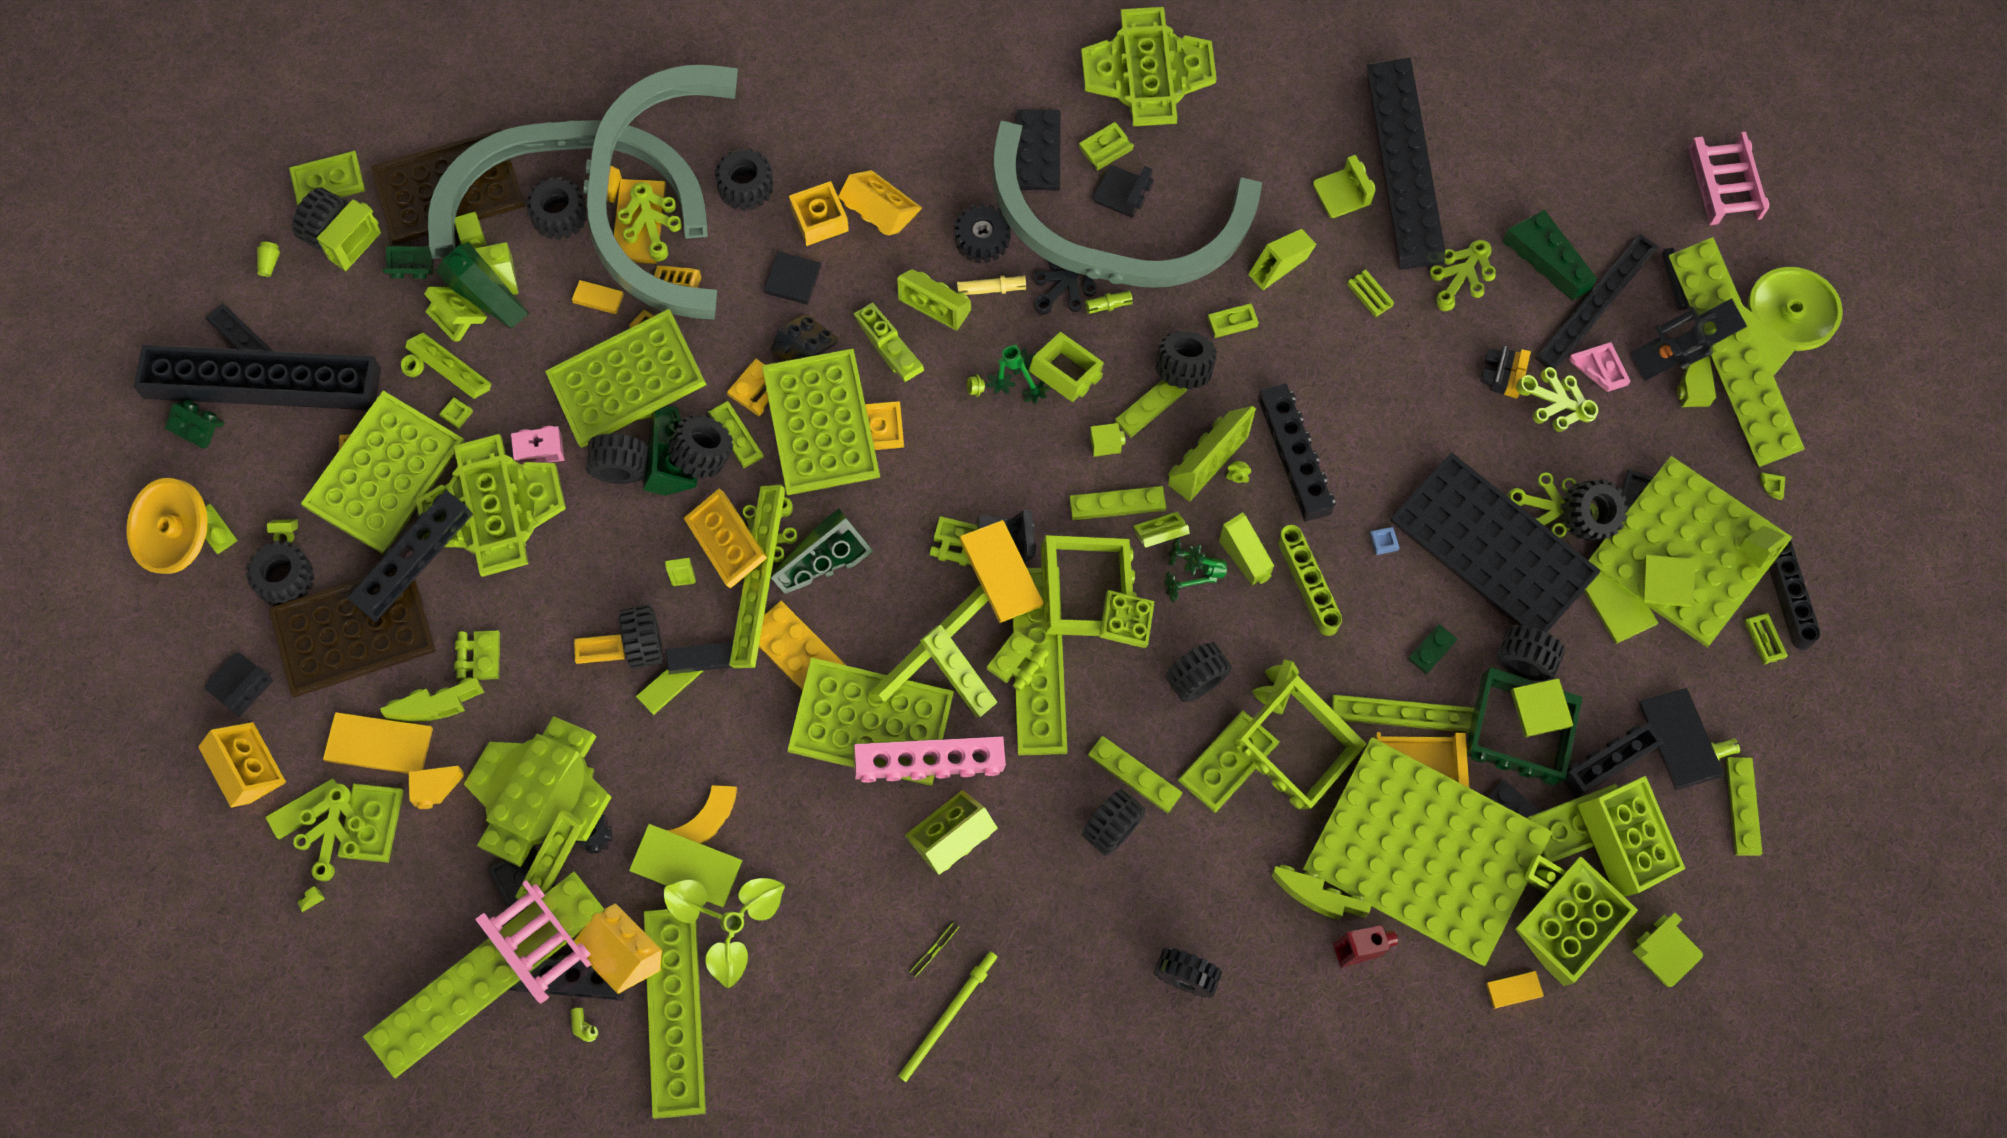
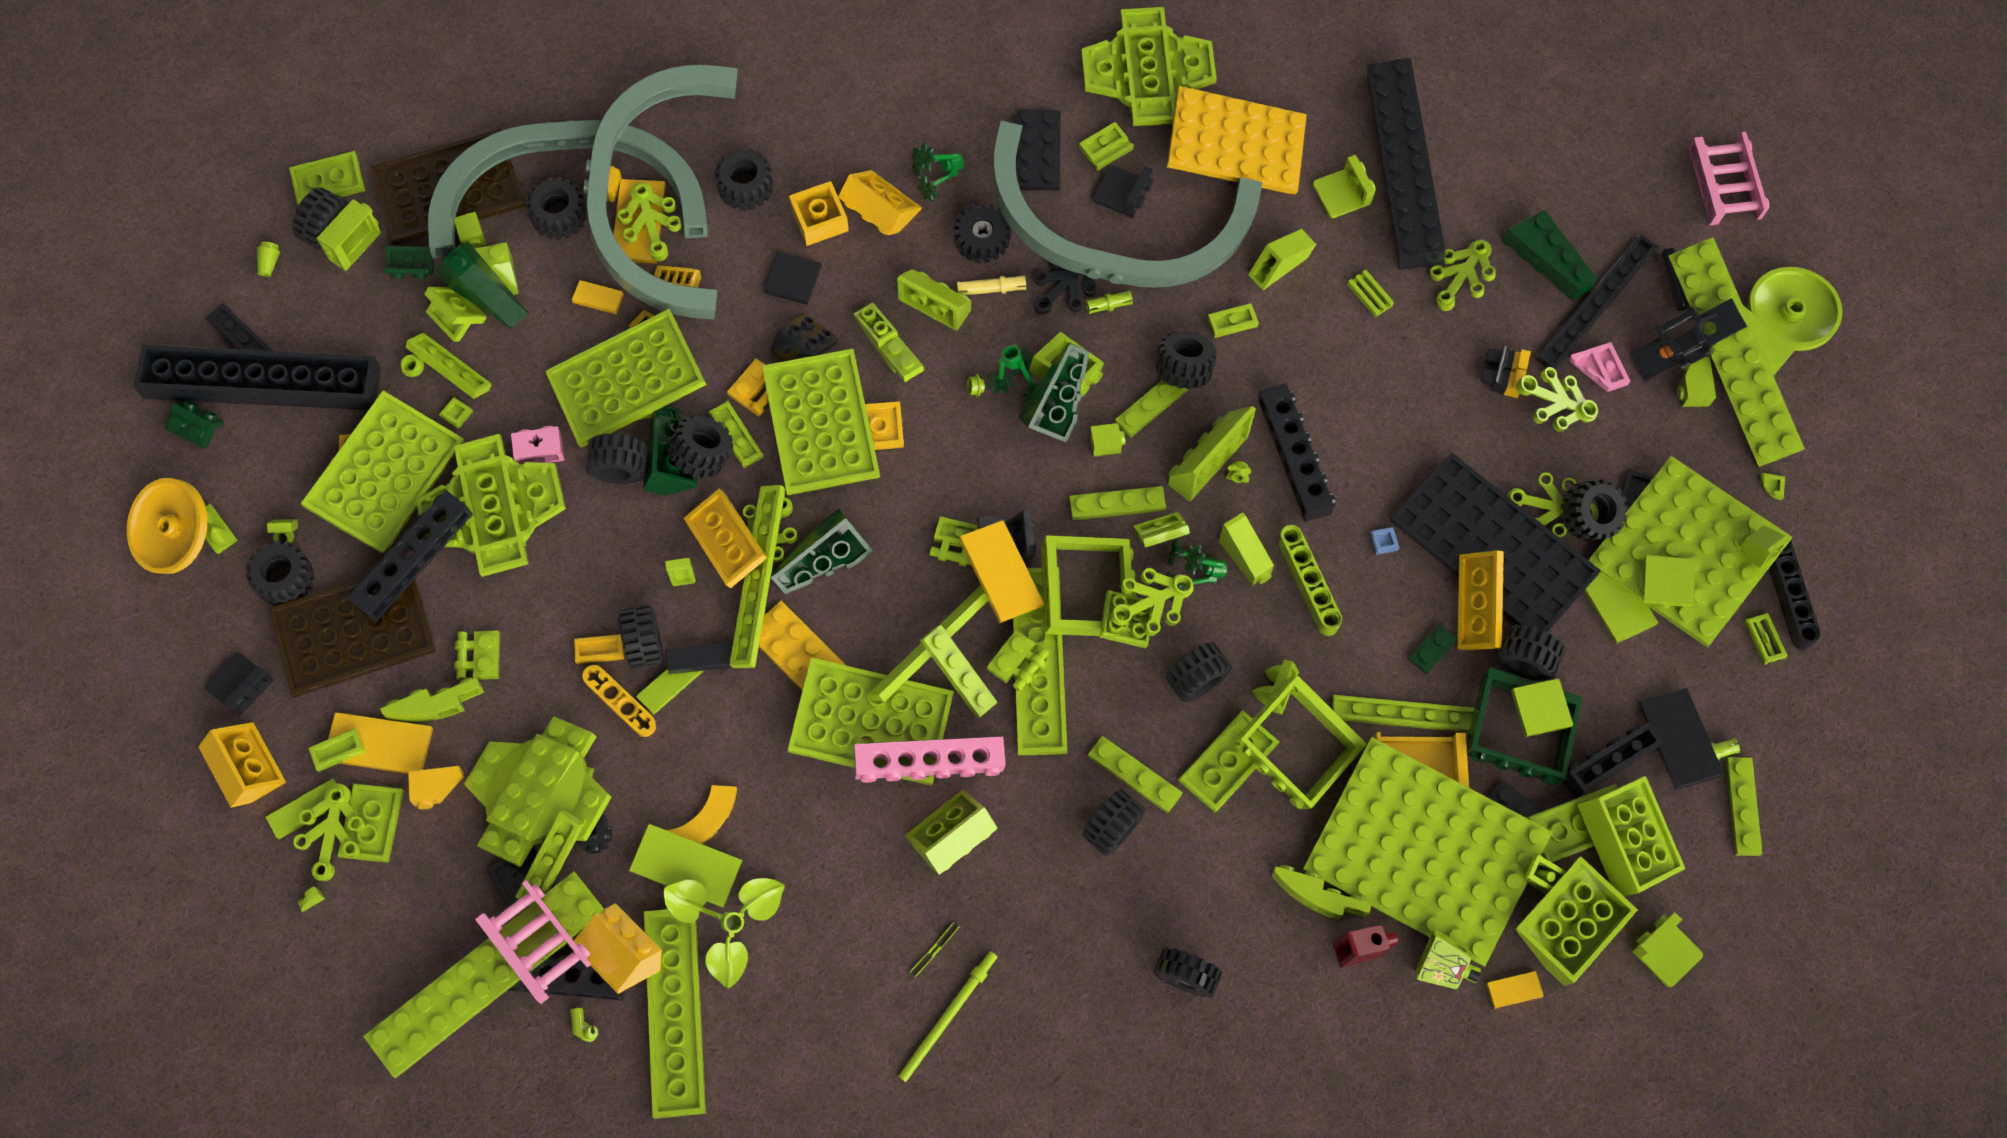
none -> lime tile [308,728,365,772]
none -> yellow beam [582,665,656,737]
none -> plant [911,142,964,202]
none -> dark green wedge [1018,342,1089,442]
none -> lime plant [1111,568,1194,636]
none -> yellow plate [1167,86,1307,195]
none -> lime torso [1415,929,1481,989]
none -> yellow plate [1457,550,1504,651]

